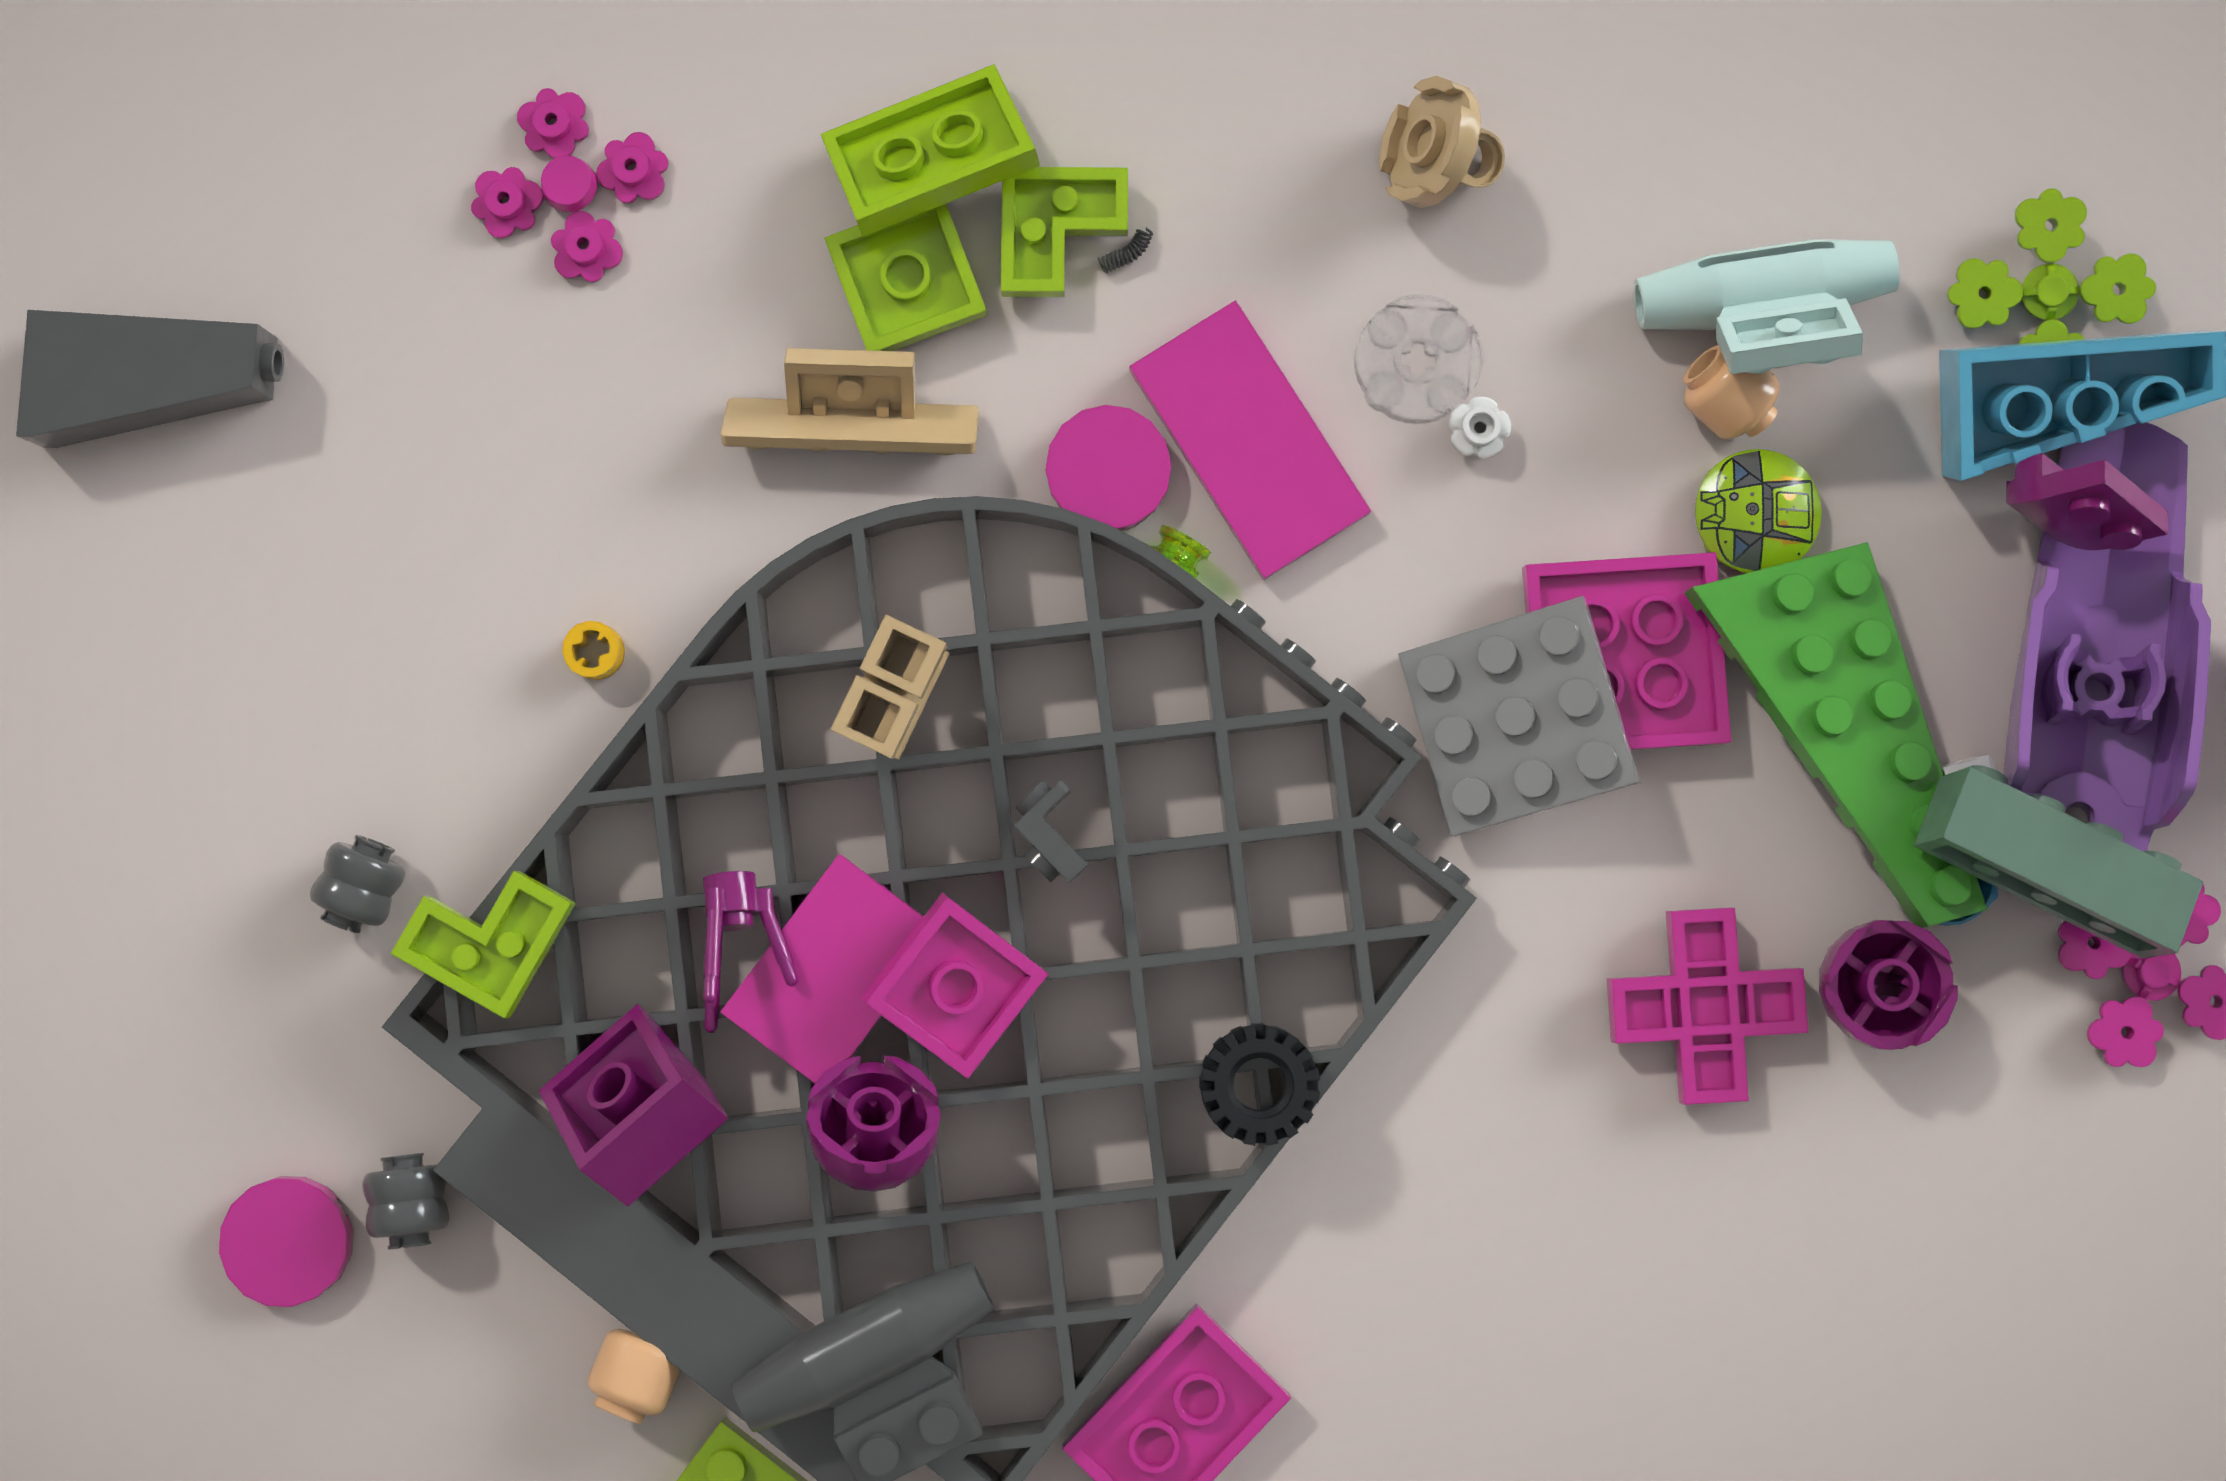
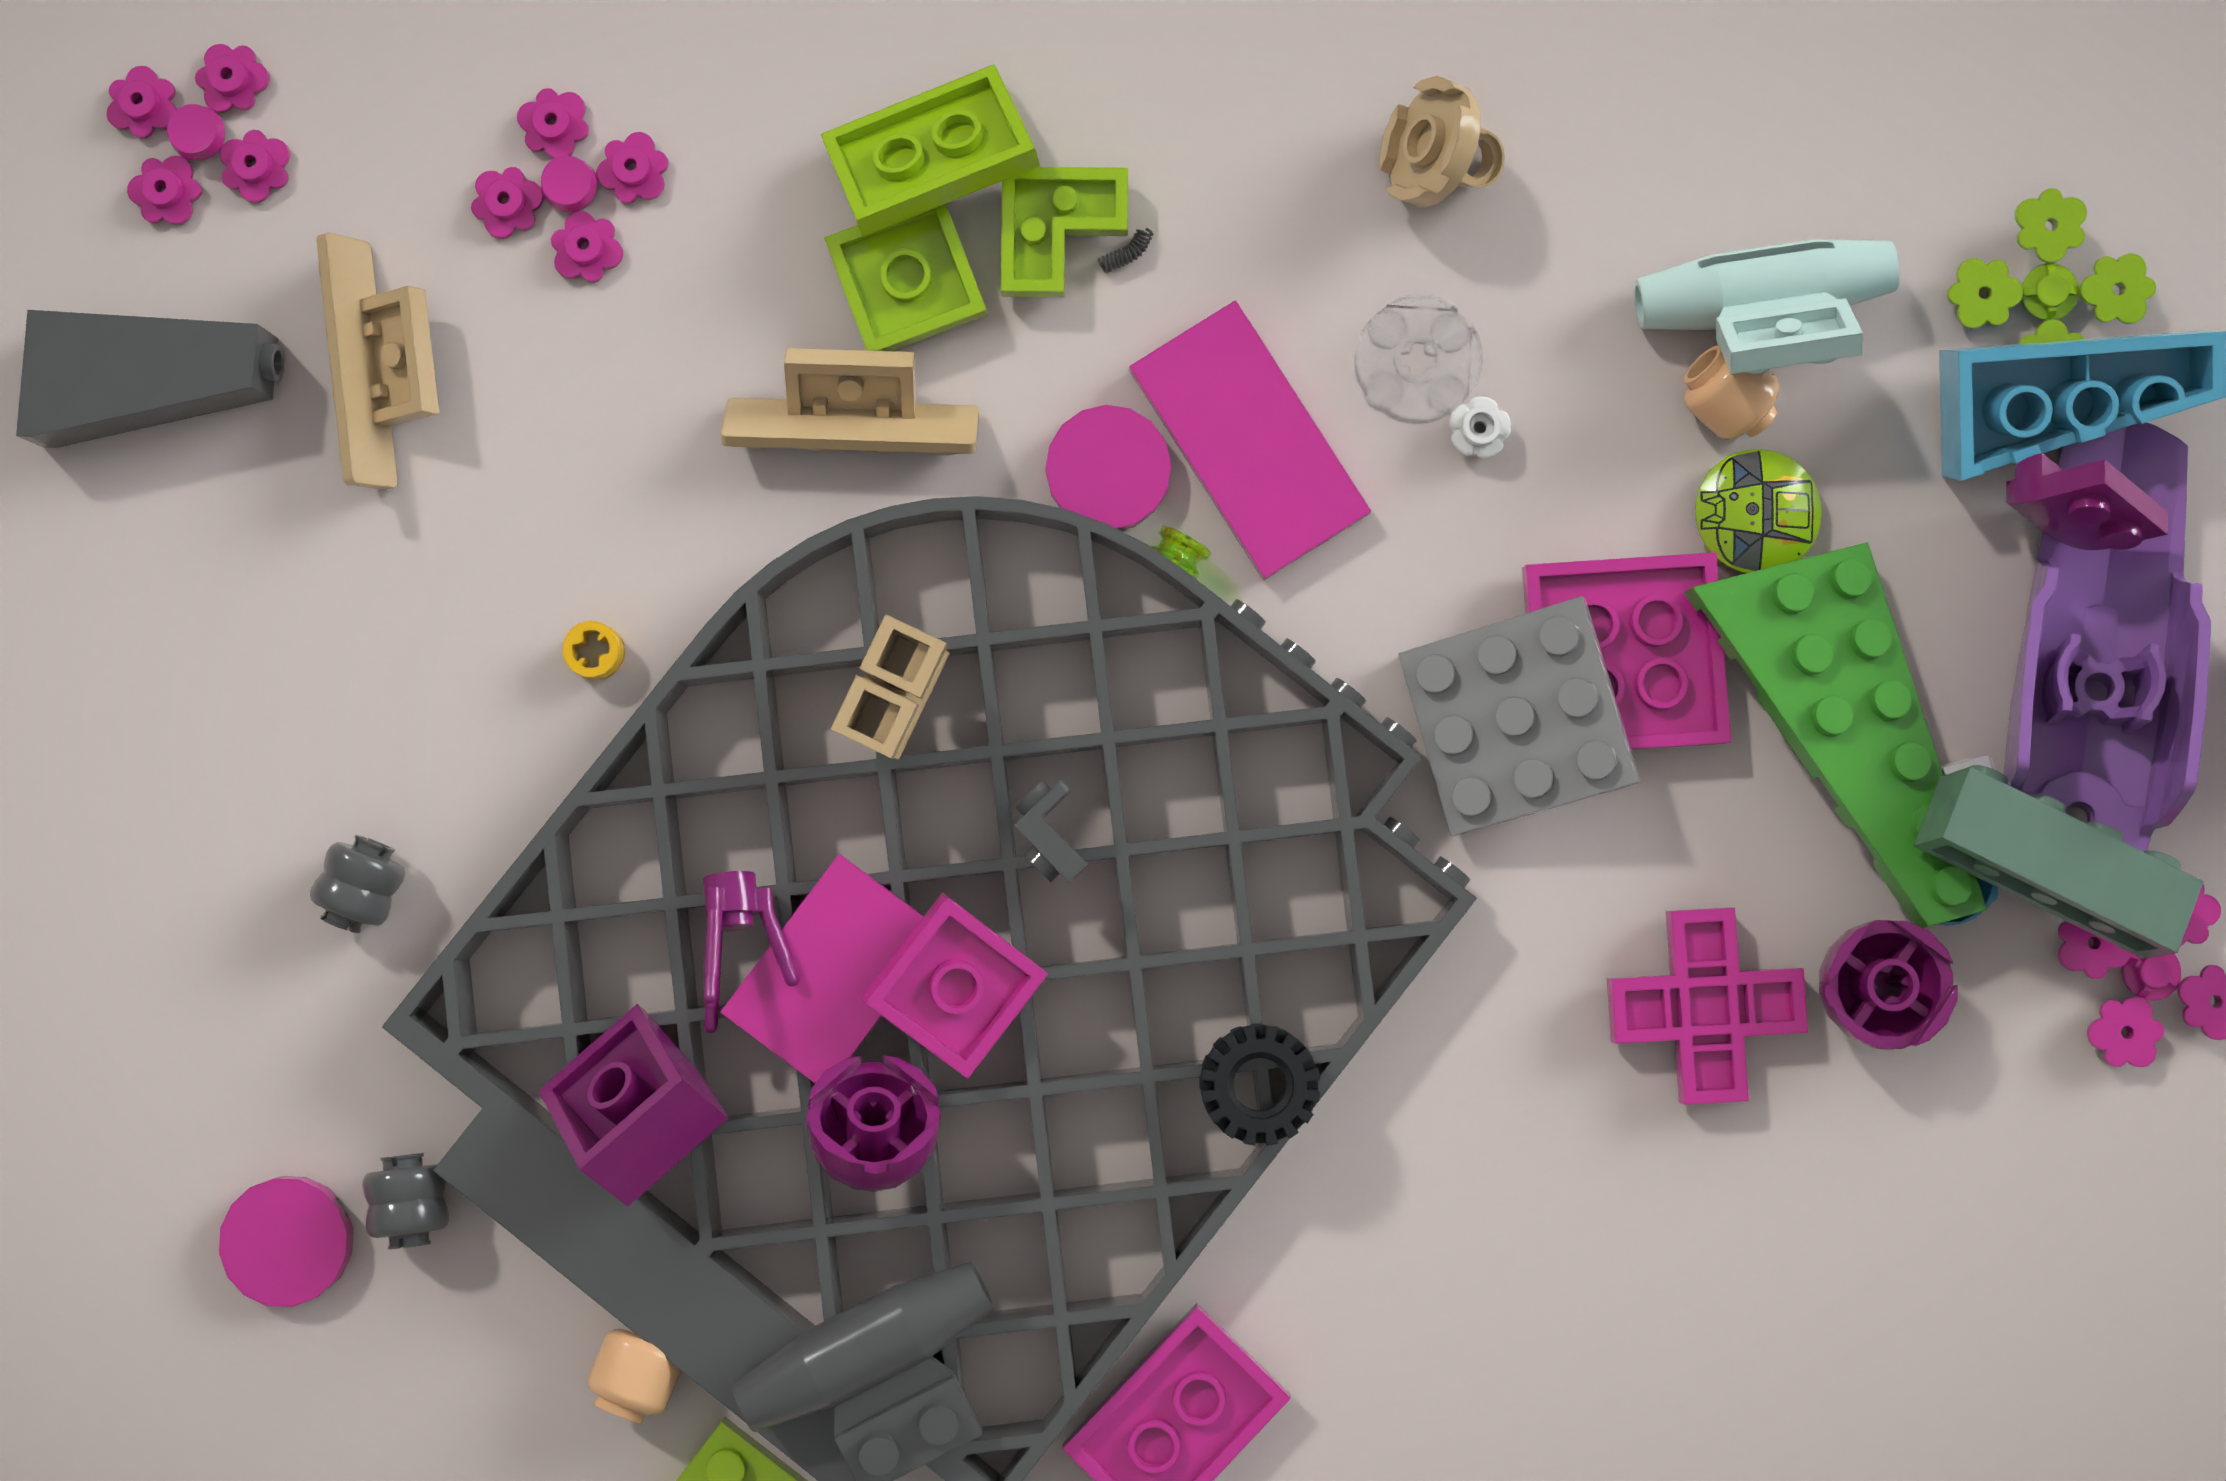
lime plate [390,871,576,1019] -> none
none -> dark pink plant [106,44,290,225]
none -> tan bracket [316,232,439,490]

